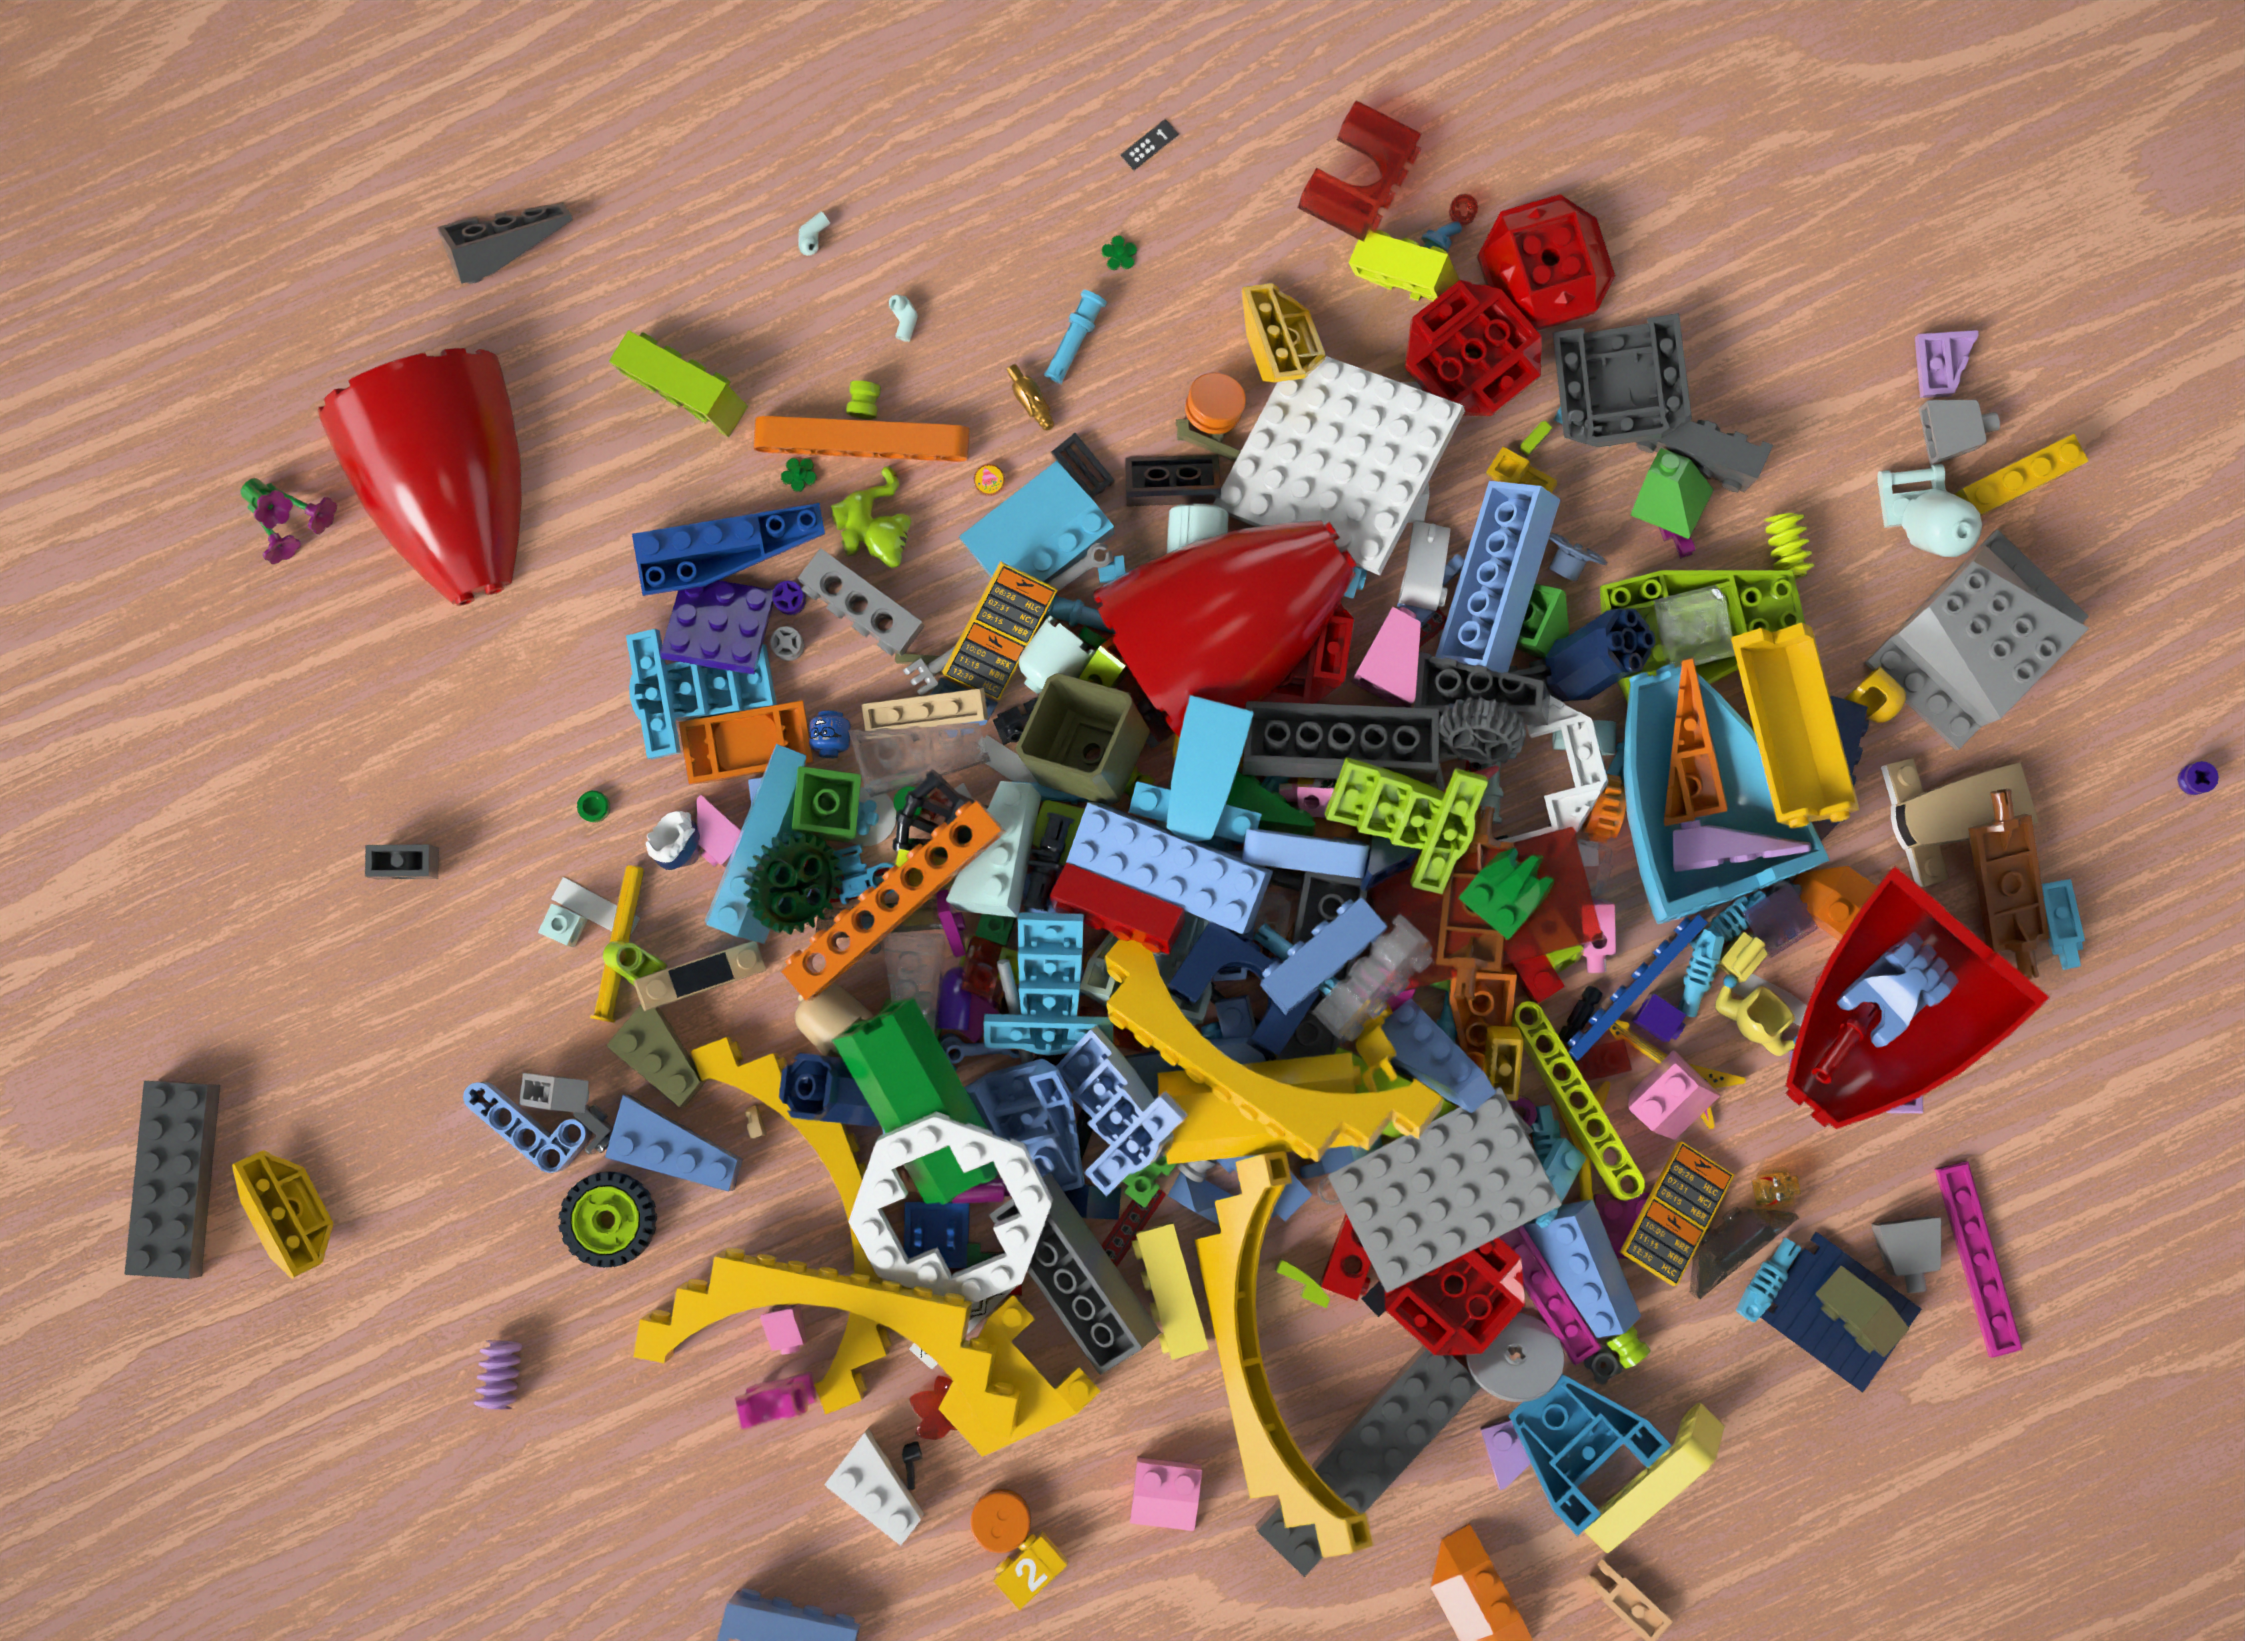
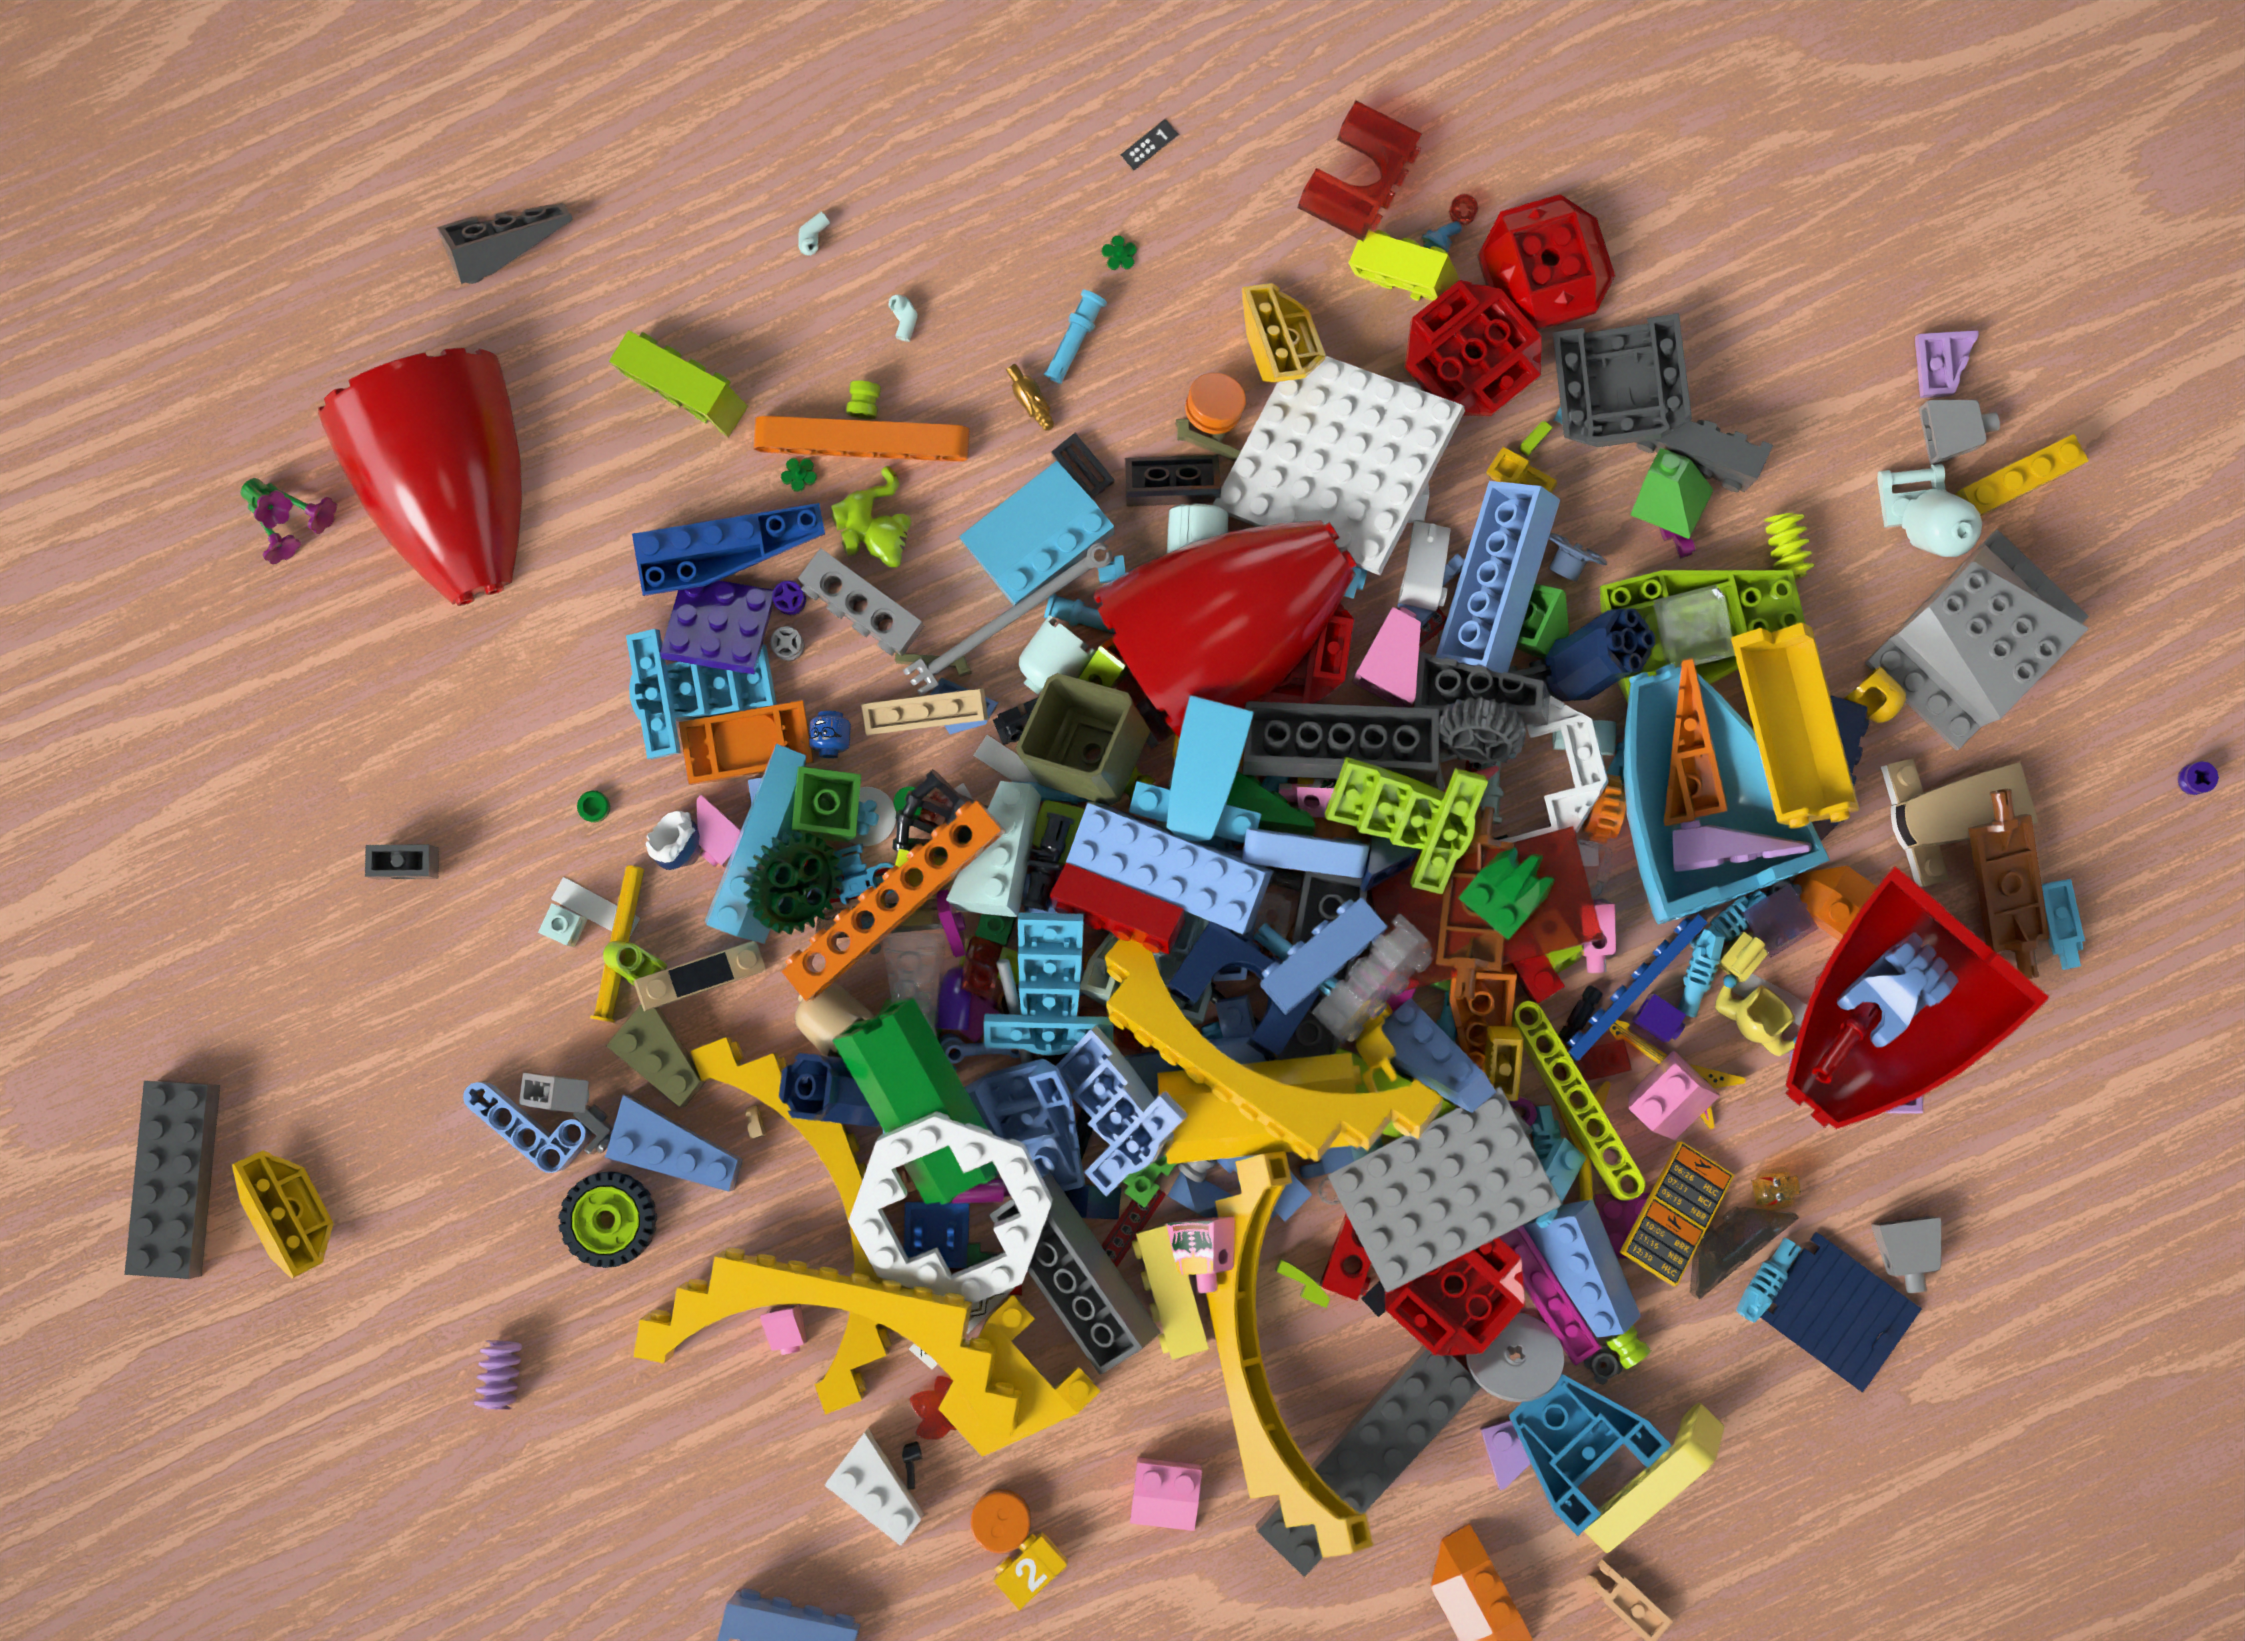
dark pink piece [734,1371,818,1430] -> none
clear wedge [848,723,991,798] -> none
tile [942,561,1057,700] -> none
tile [974,464,1005,497] -> none
green tile [1078,626,1107,650] -> none
olive brick [1816,1266,1910,1357] -> none
dark pink tile [1934,1161,2023,1358] -> none
none -> torso [1166,1217,1235,1293]

